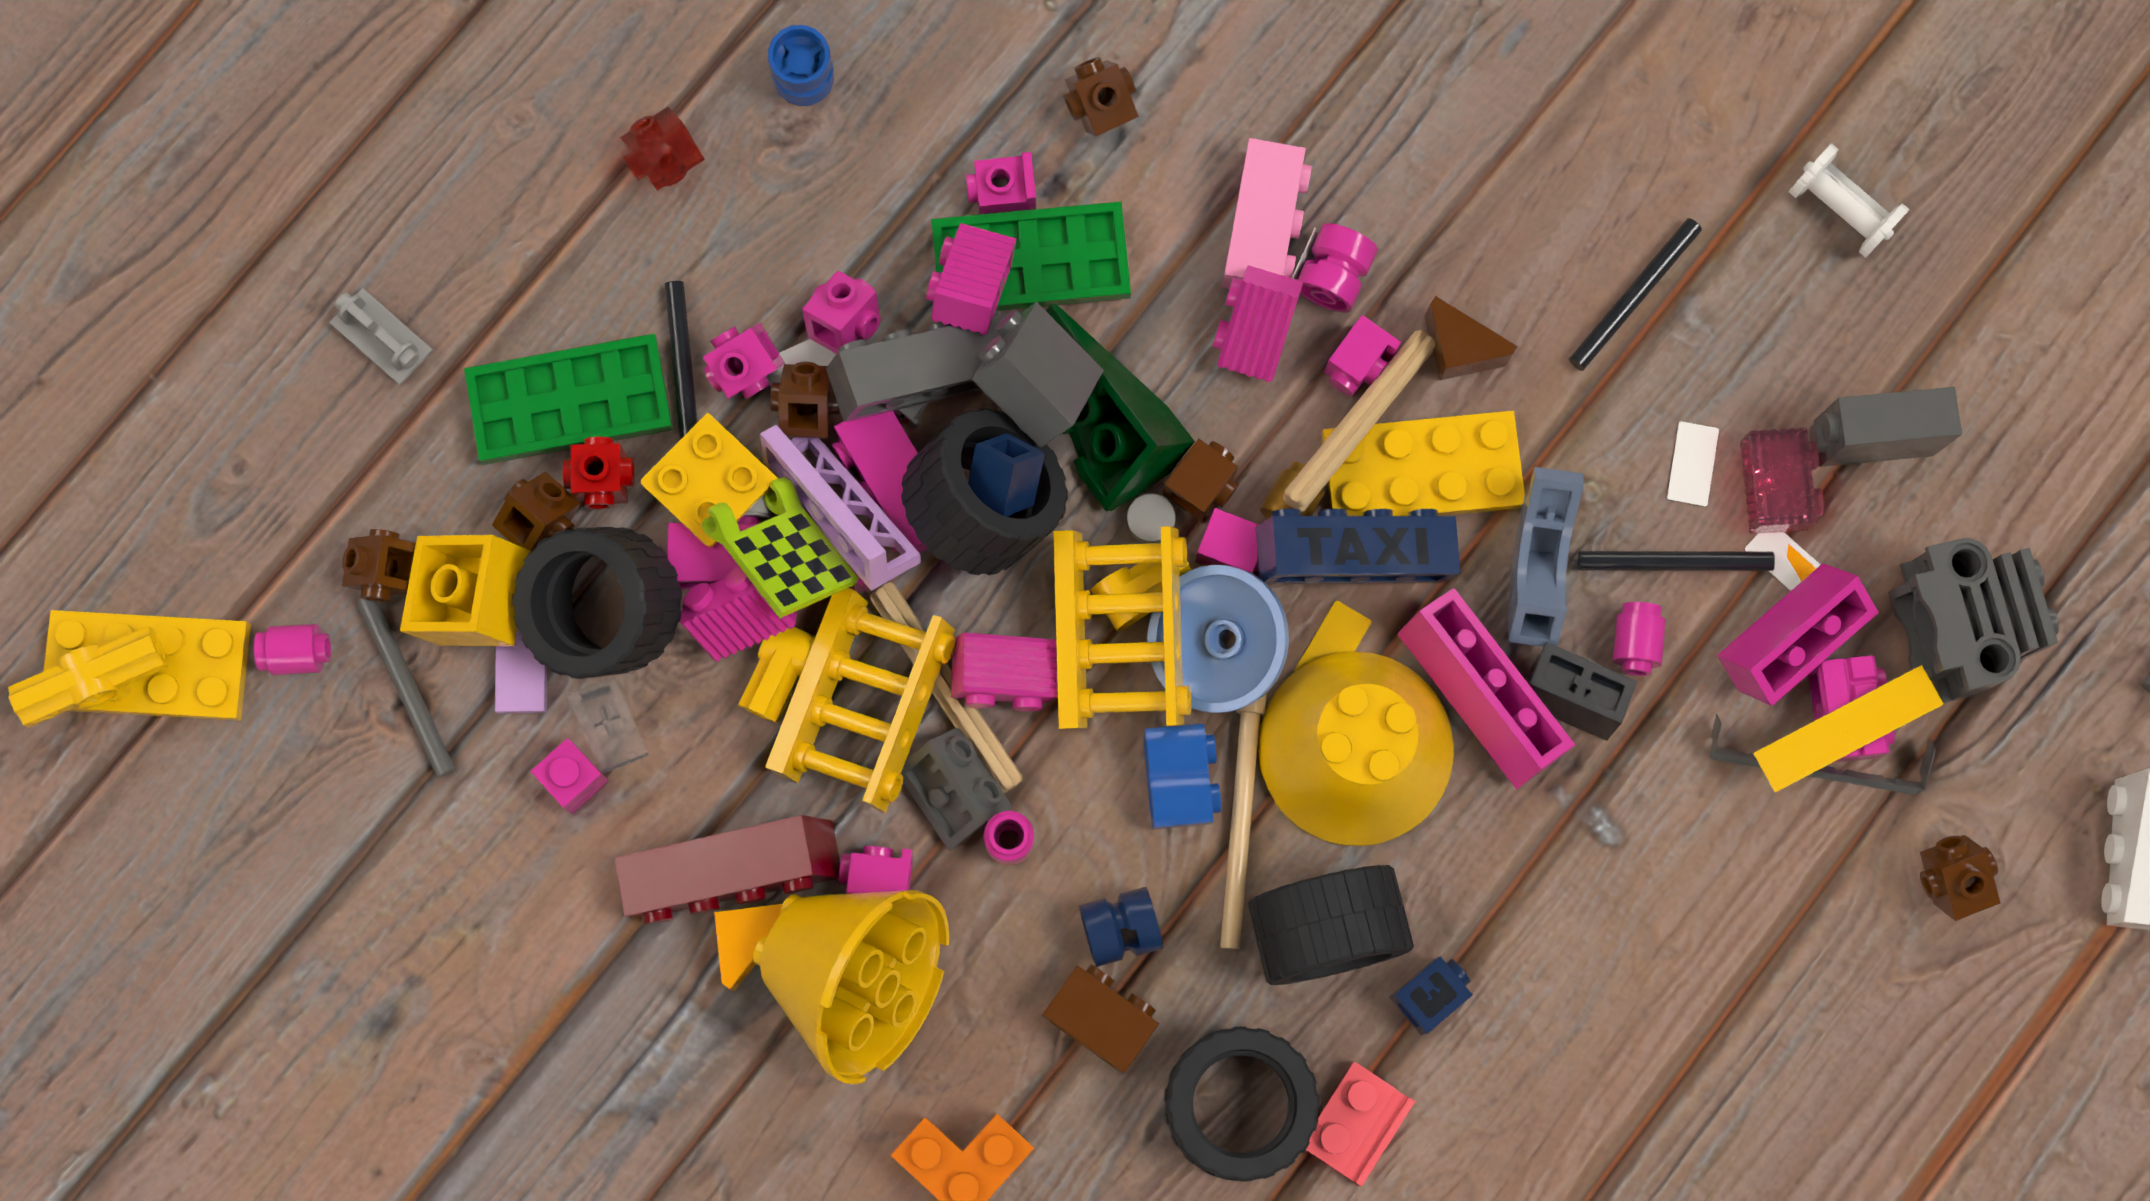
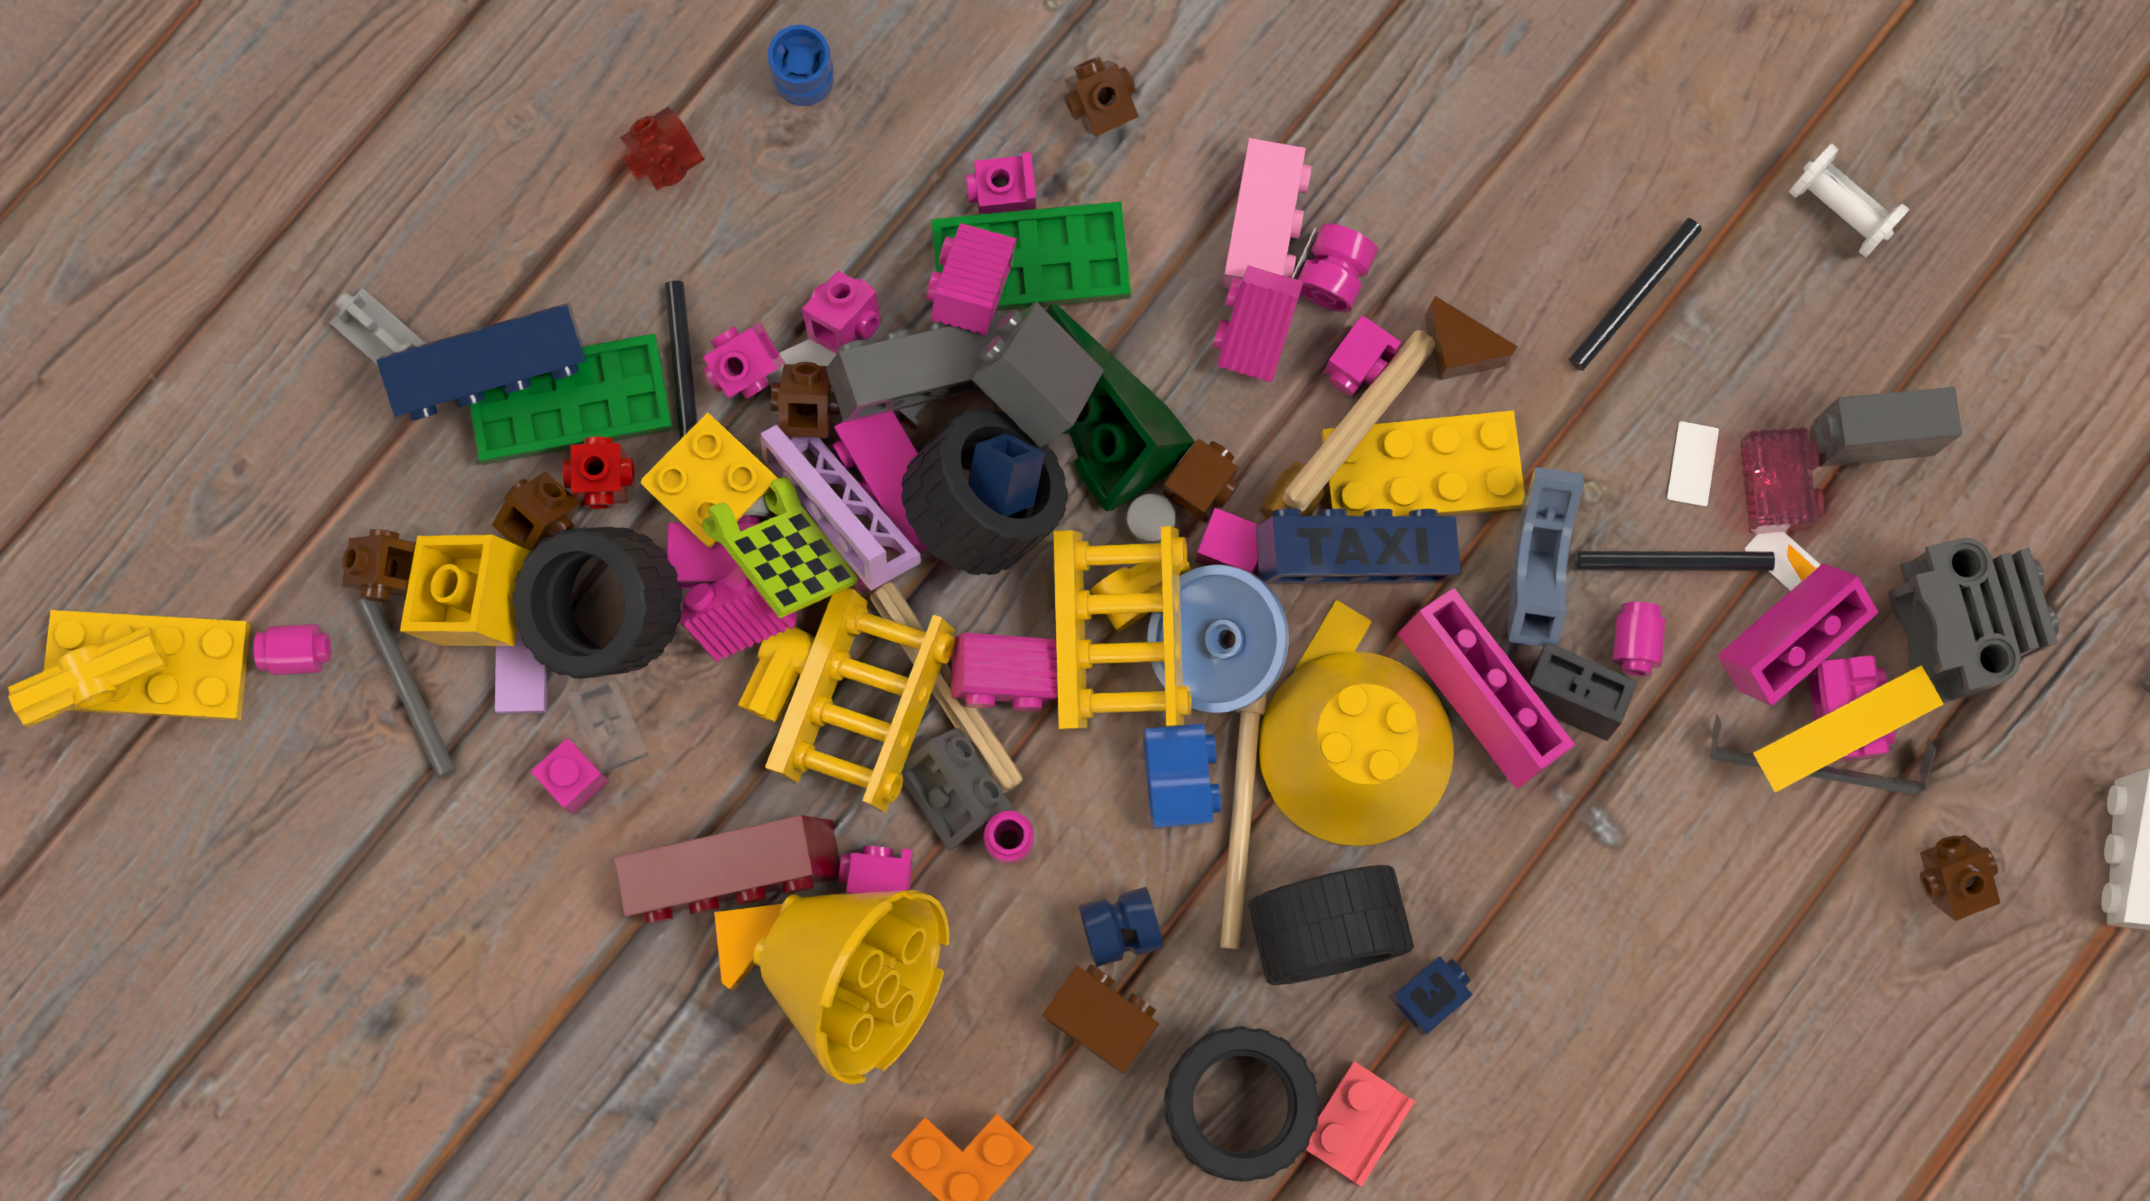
none -> dark blue brick [376,302,587,421]

